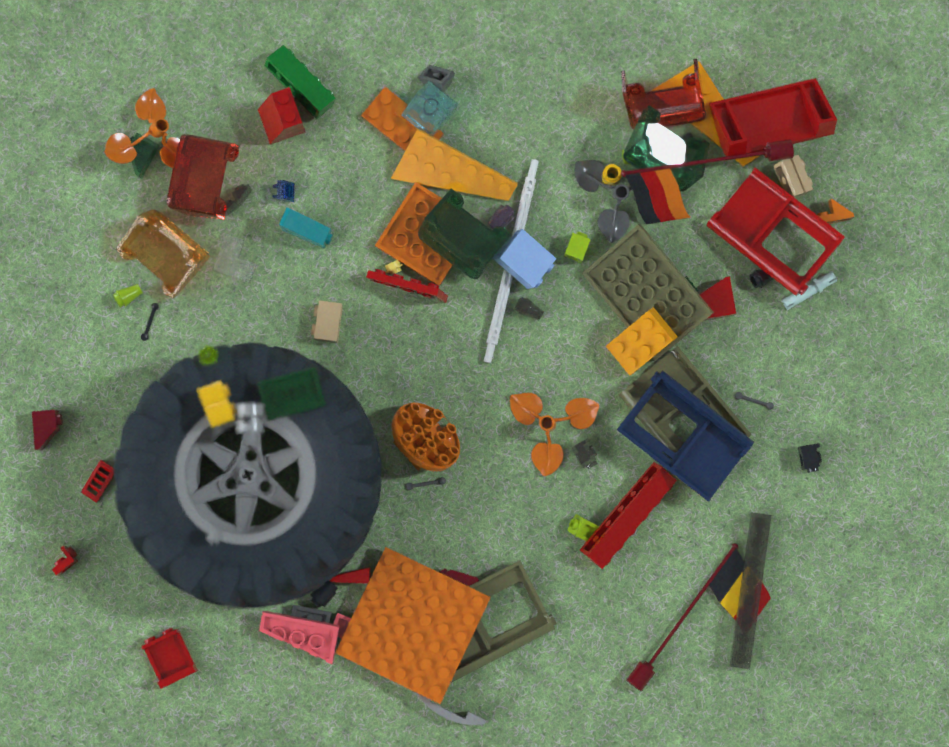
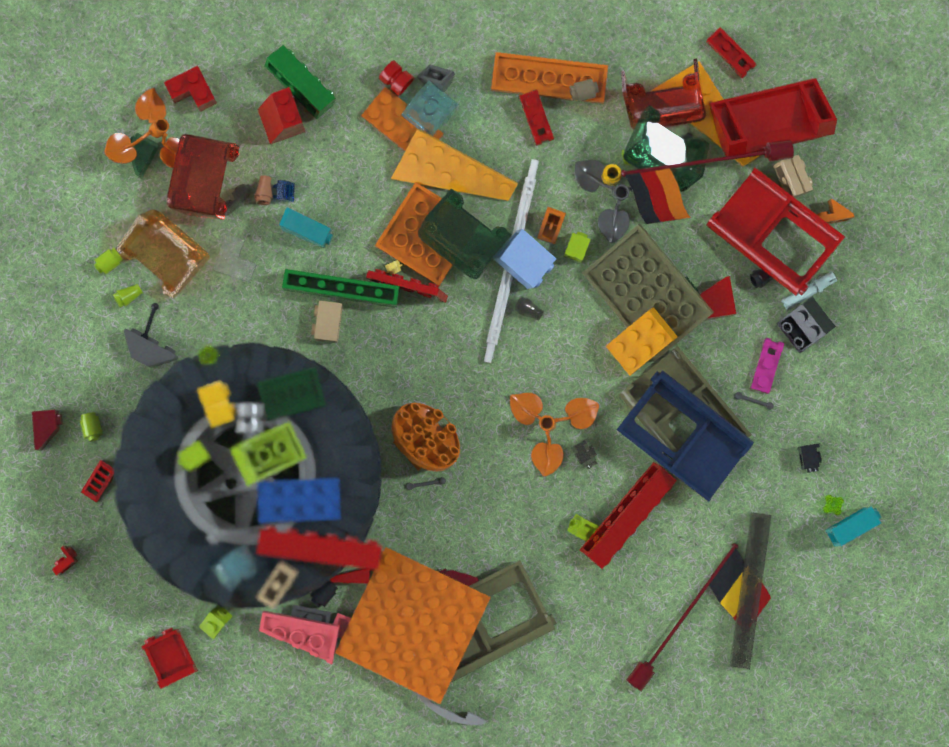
clear purple brick [487,204,515,233] -> none
none -> lime brick [80,412,103,442]
none -> lime brick [94,248,124,275]
none -> dark grey slope [124,328,178,368]
none -> red brick [164,66,217,112]
none -> lime brick [178,441,212,472]
none -> lime bracket [199,605,233,639]
none -> clear light blue brick [211,544,258,590]
none -> lime slope [230,421,307,486]
none -> nougat cone [254,176,273,205]
none -> blue plate [257,478,341,523]
none -> red brick [257,525,382,570]
none -> tan brick [258,561,298,608]
none -> green brick [282,269,400,308]
none -> red wheel [379,60,414,96]
none -> orange plate [491,52,608,104]
none -> red plate [519,89,554,146]
none -> orange slope [537,207,566,244]
none -> dark tan brick [570,79,599,102]
none -> red plate [706,27,757,79]
none -> dark pink plate [750,337,784,394]
none -> black slope [777,297,836,353]
none -> clear neon green plate [823,495,844,516]
none -> teal window [825,506,881,547]

